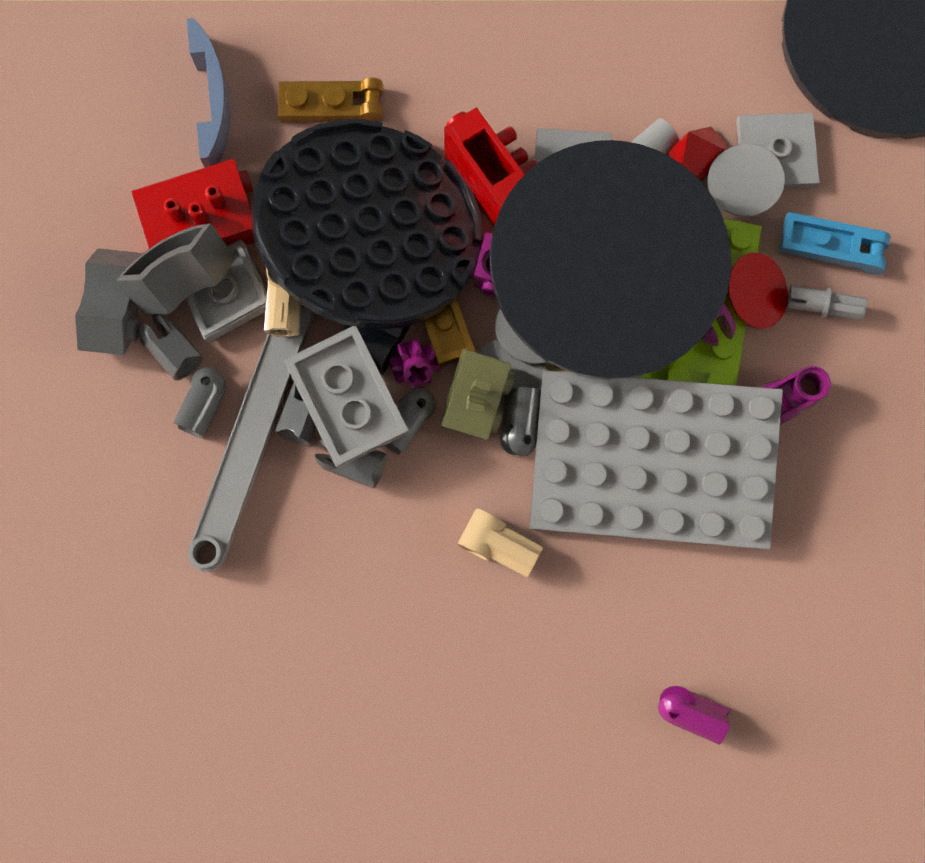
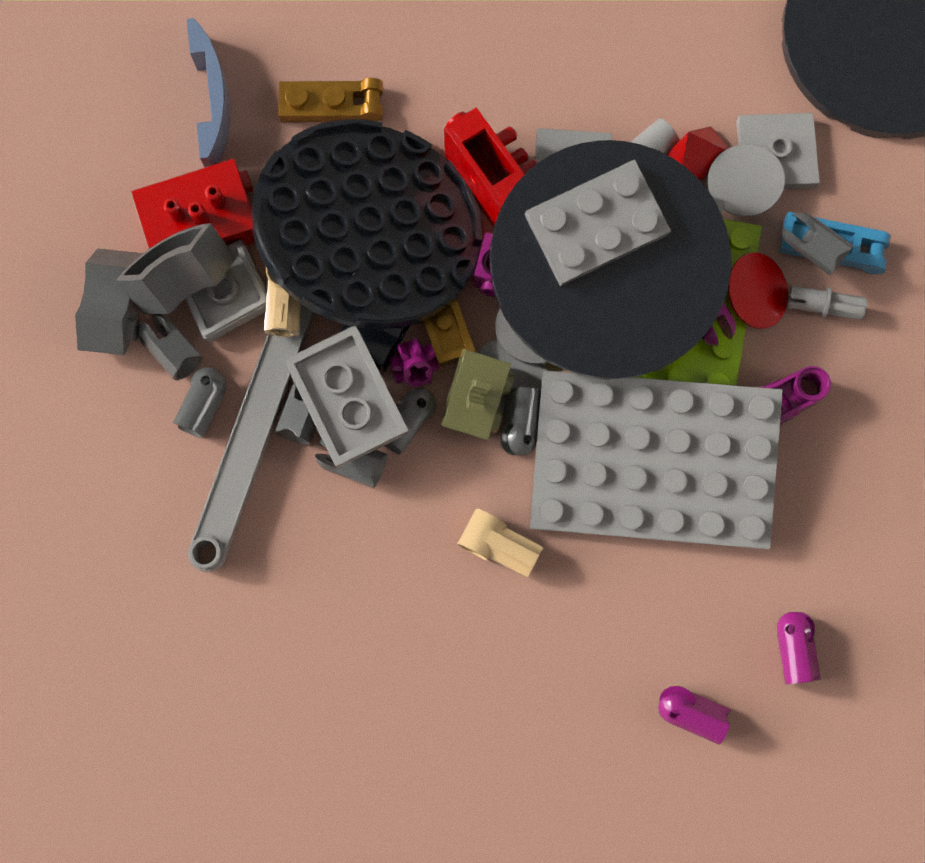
none -> light grey plate [525,159,671,287]
none -> magenta piece [777,612,821,684]
none -> dark grey piece [782,213,854,275]

